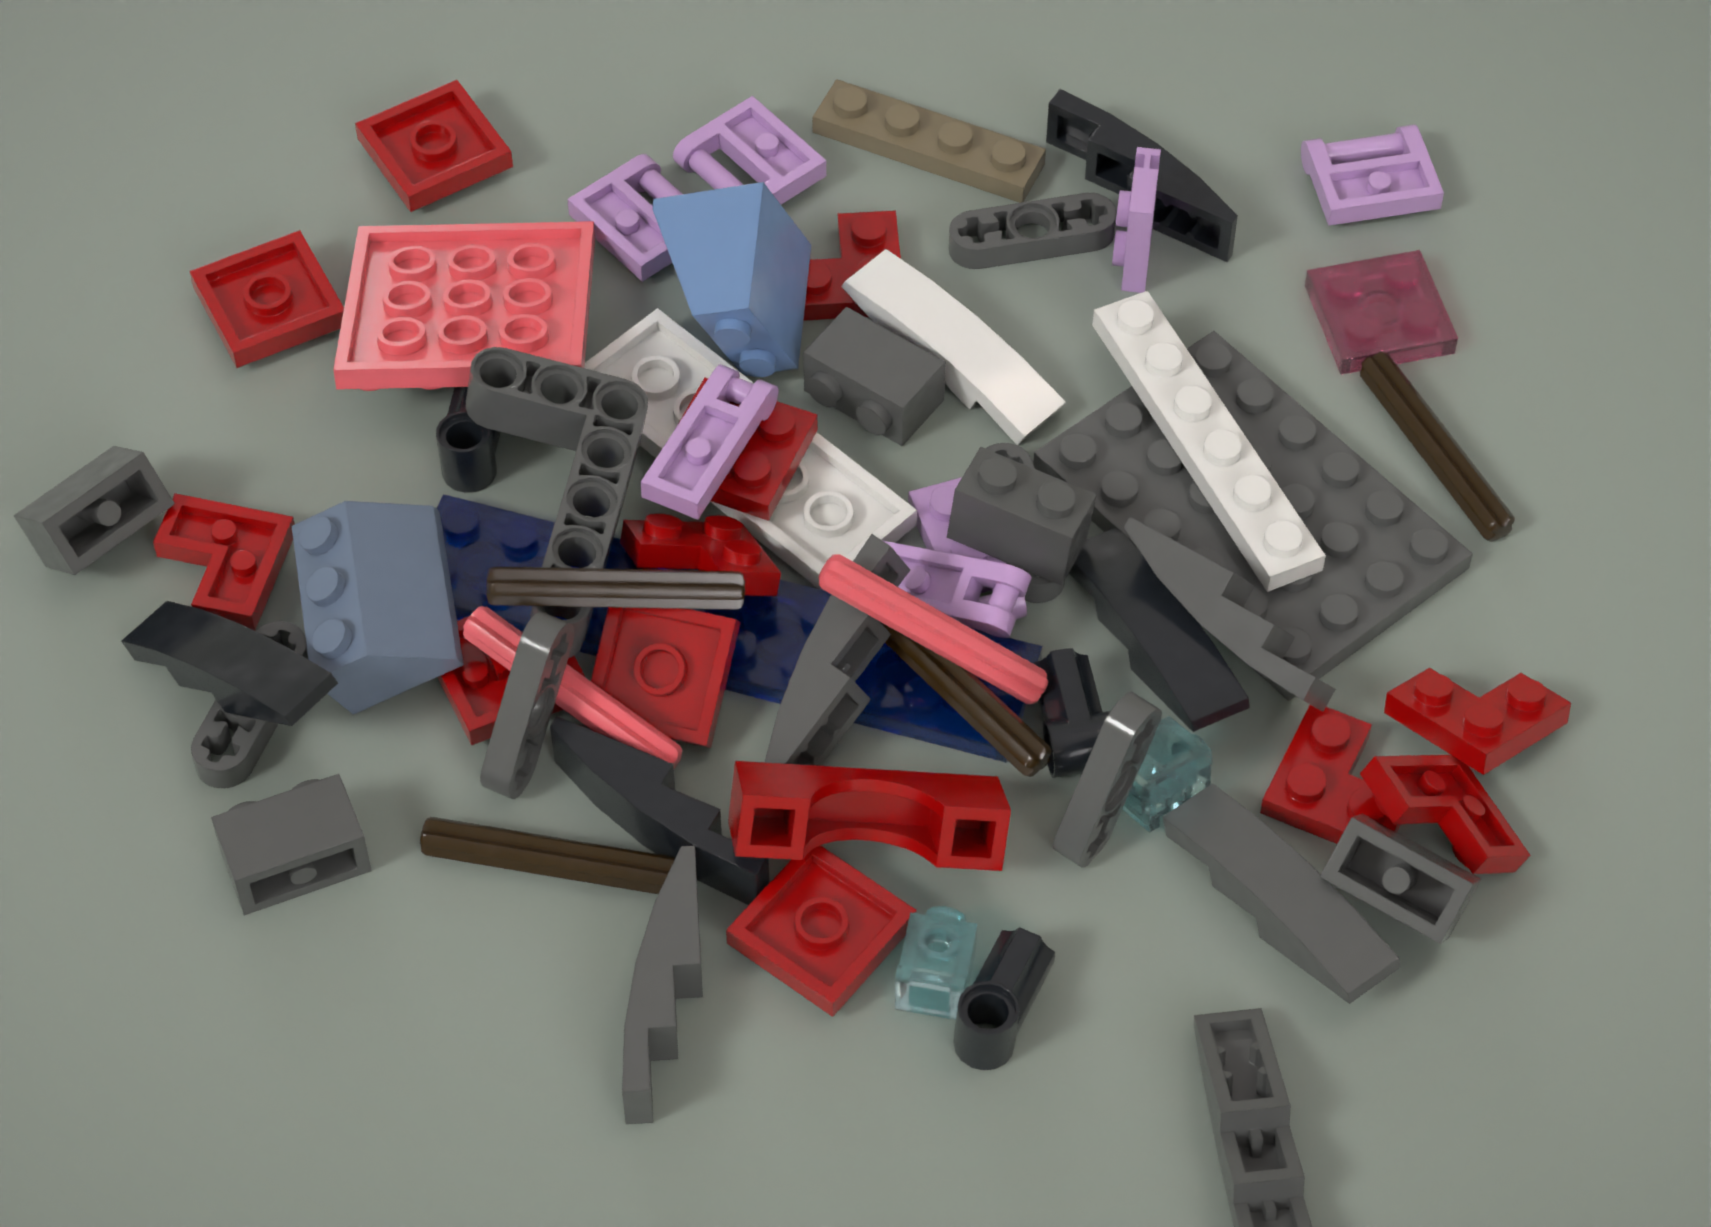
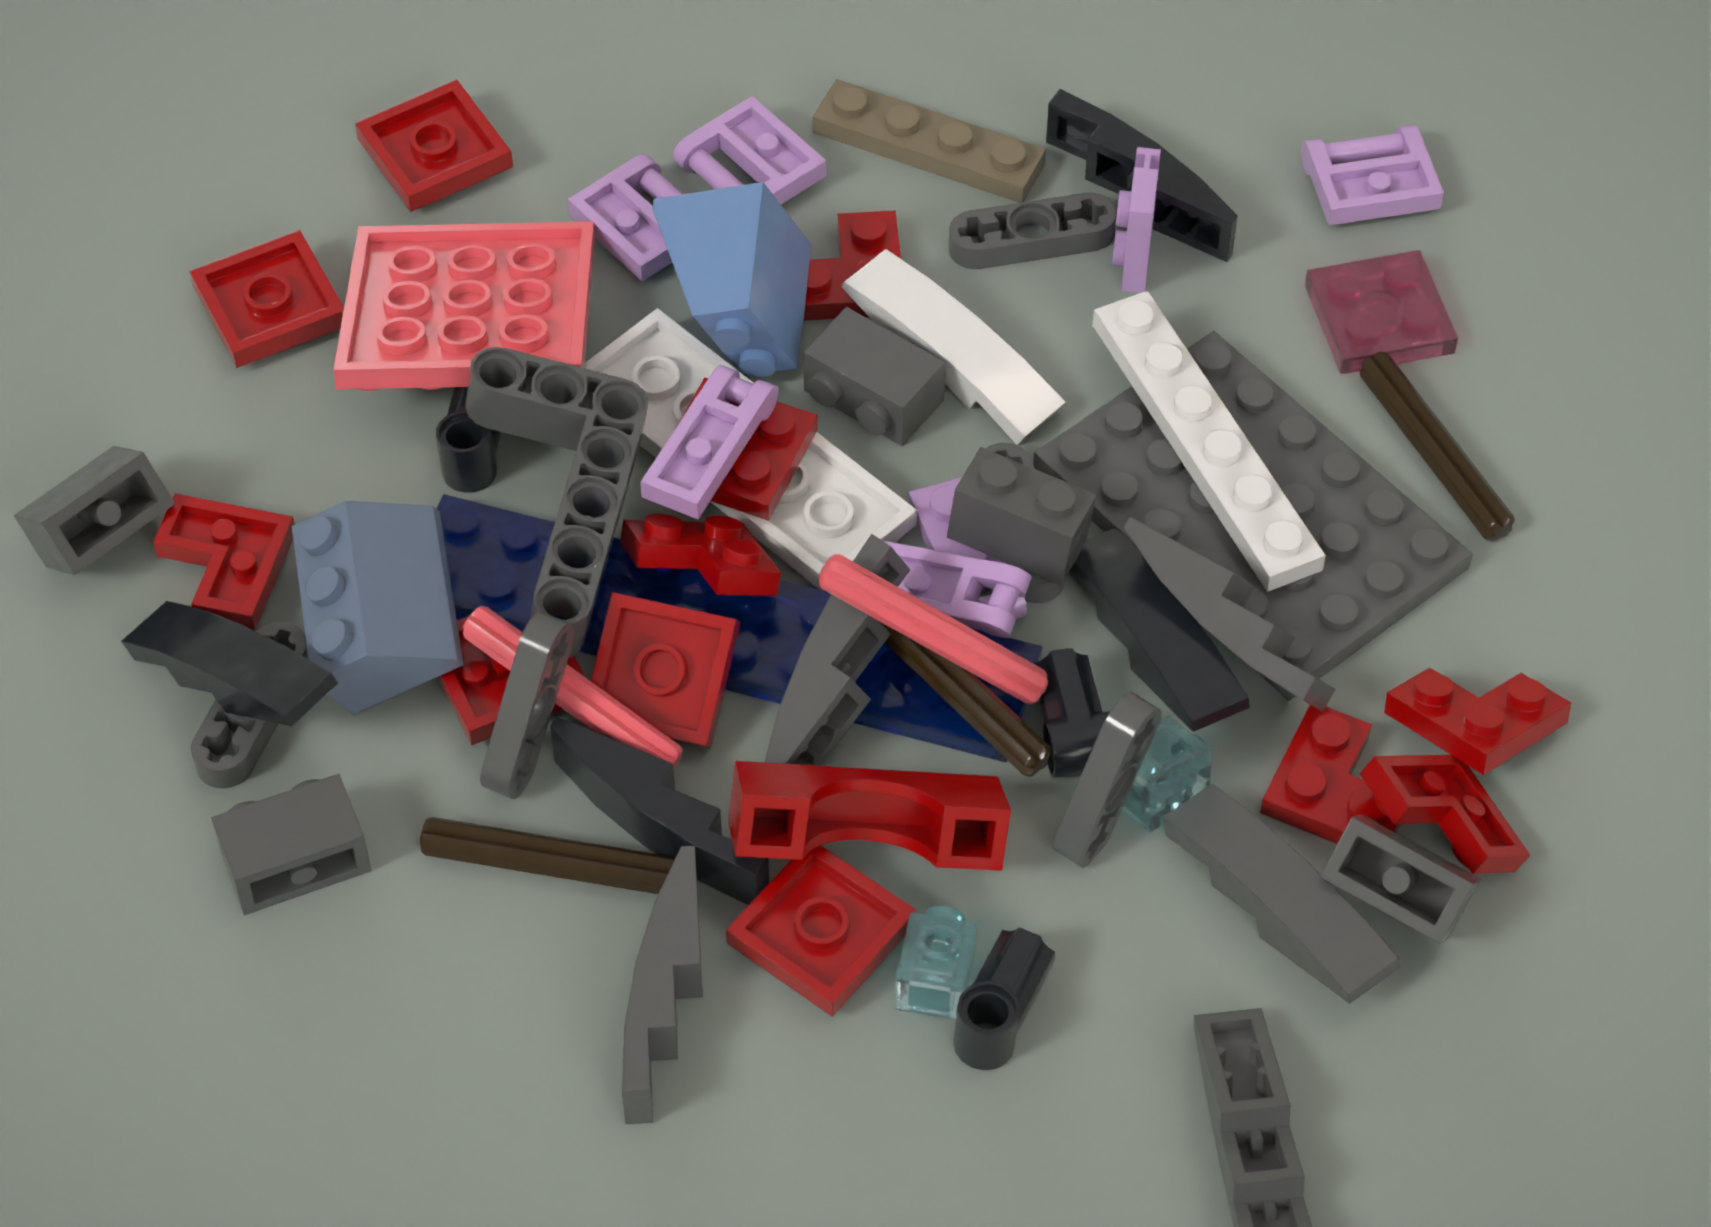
dark brown axle [486,567,746,609] -> none

